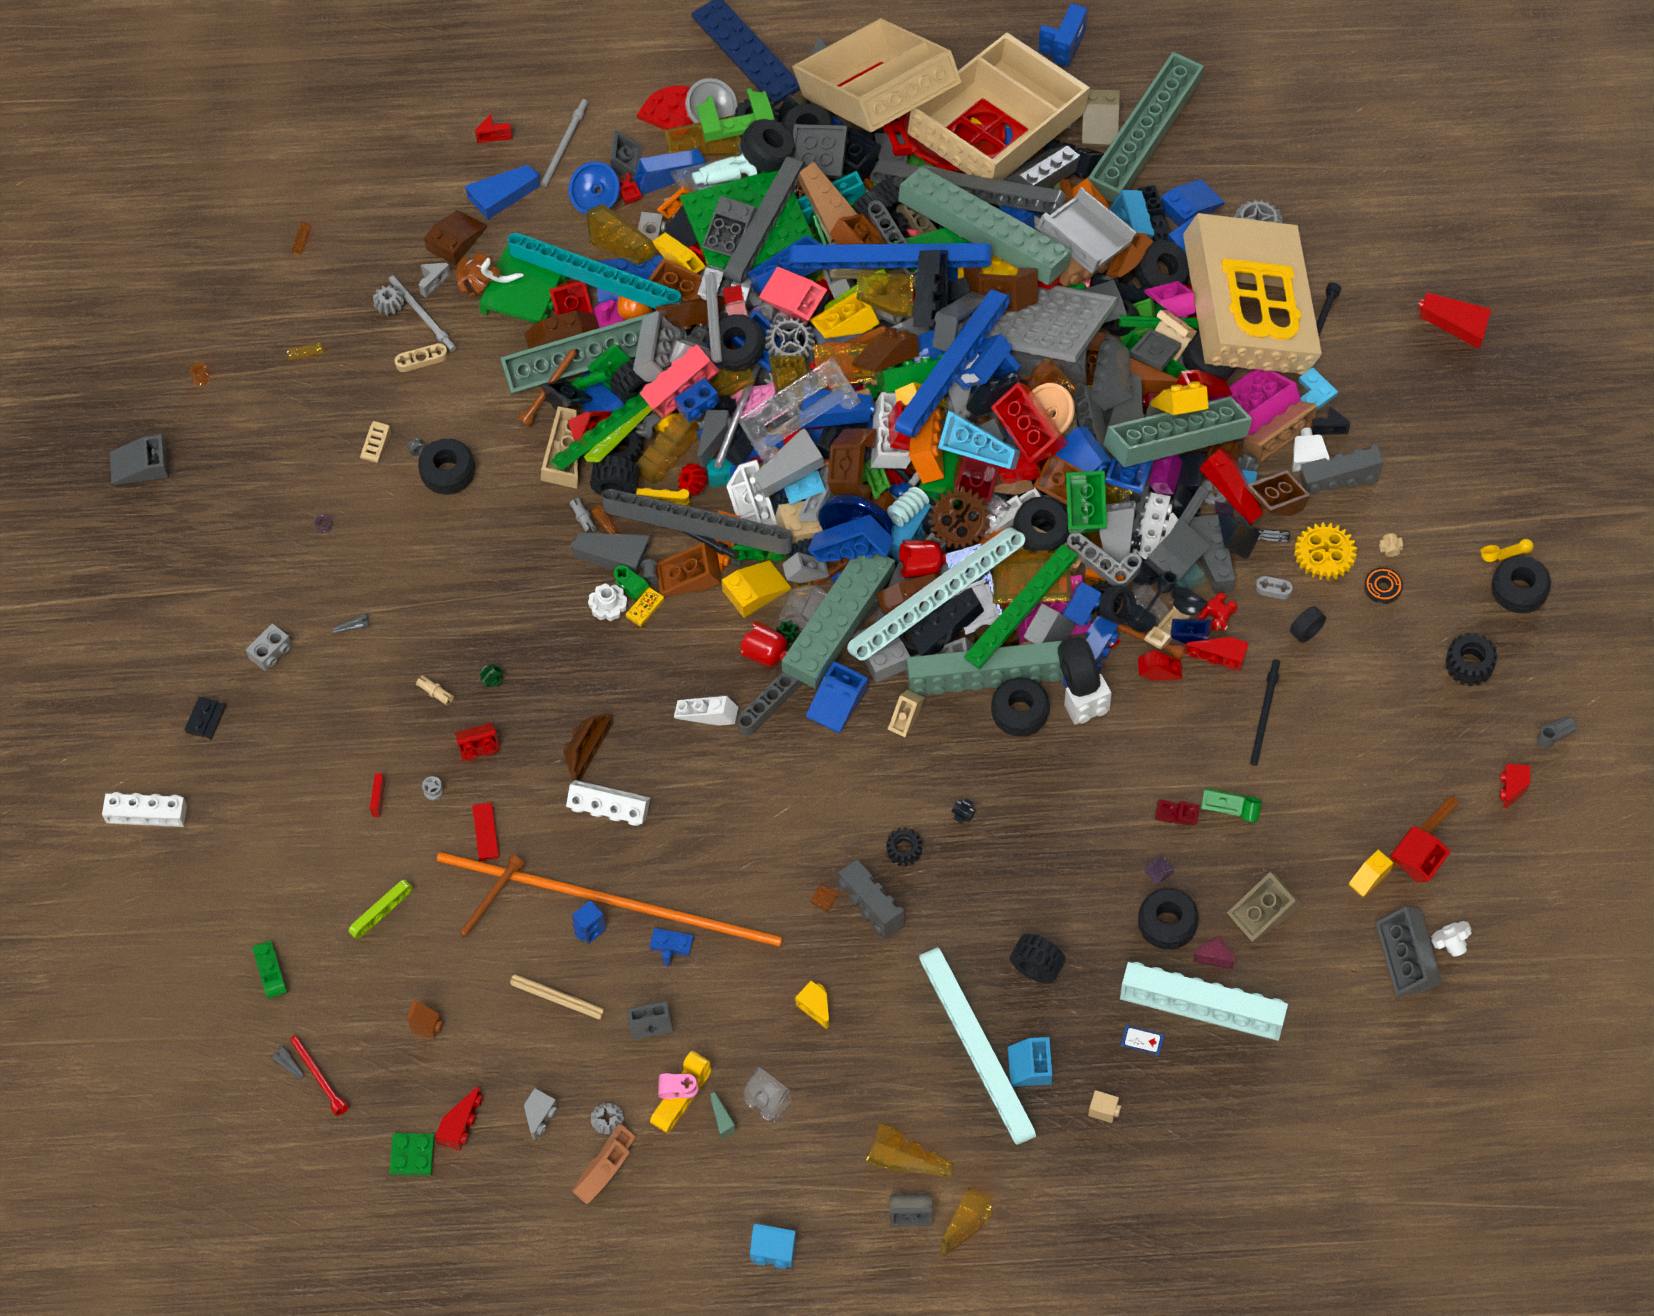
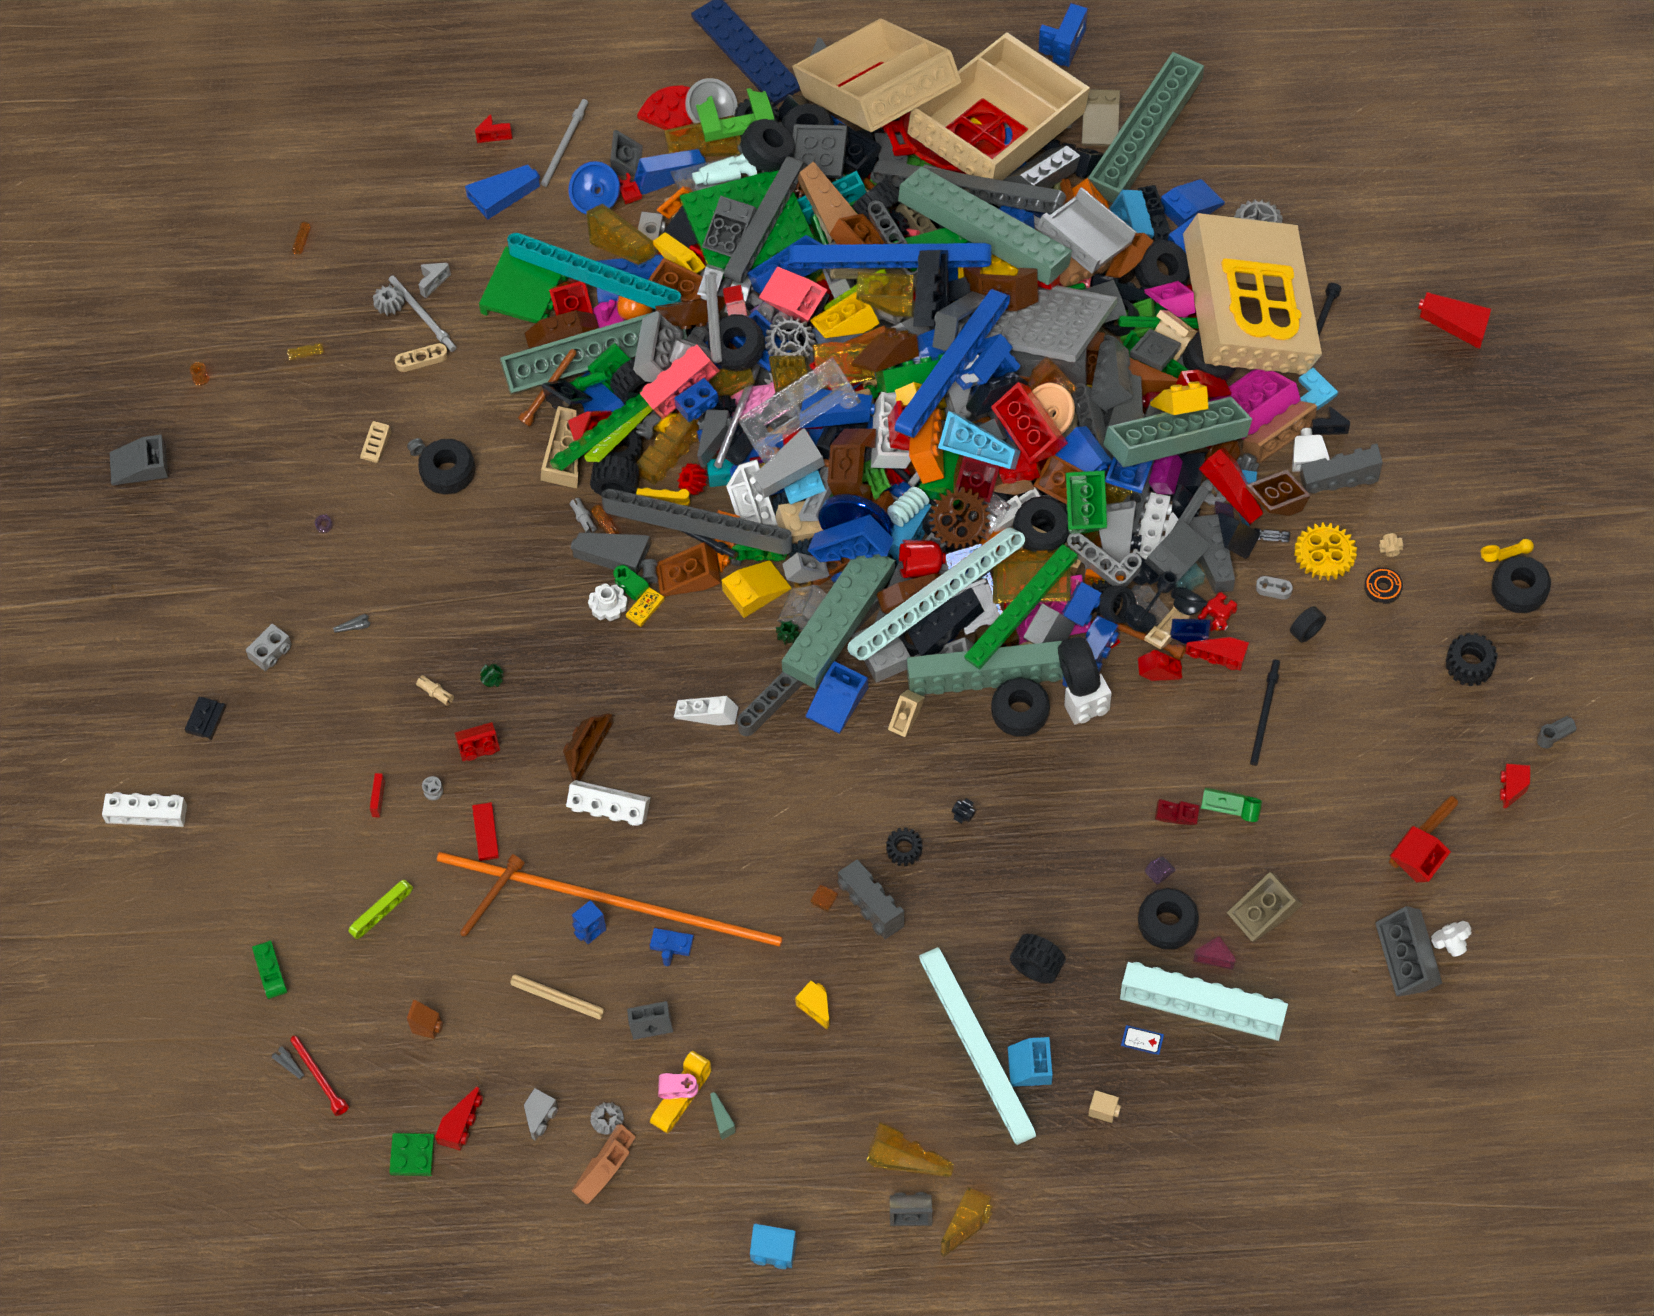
reddish brown slope [424,210,487,266] -> none
dark orange helmet [456,253,524,297] -> none
red cylinder [739,621,788,667] -> none
clear slope [743,1066,791,1123] -> none
yellow slope [1349,849,1393,898] -> none

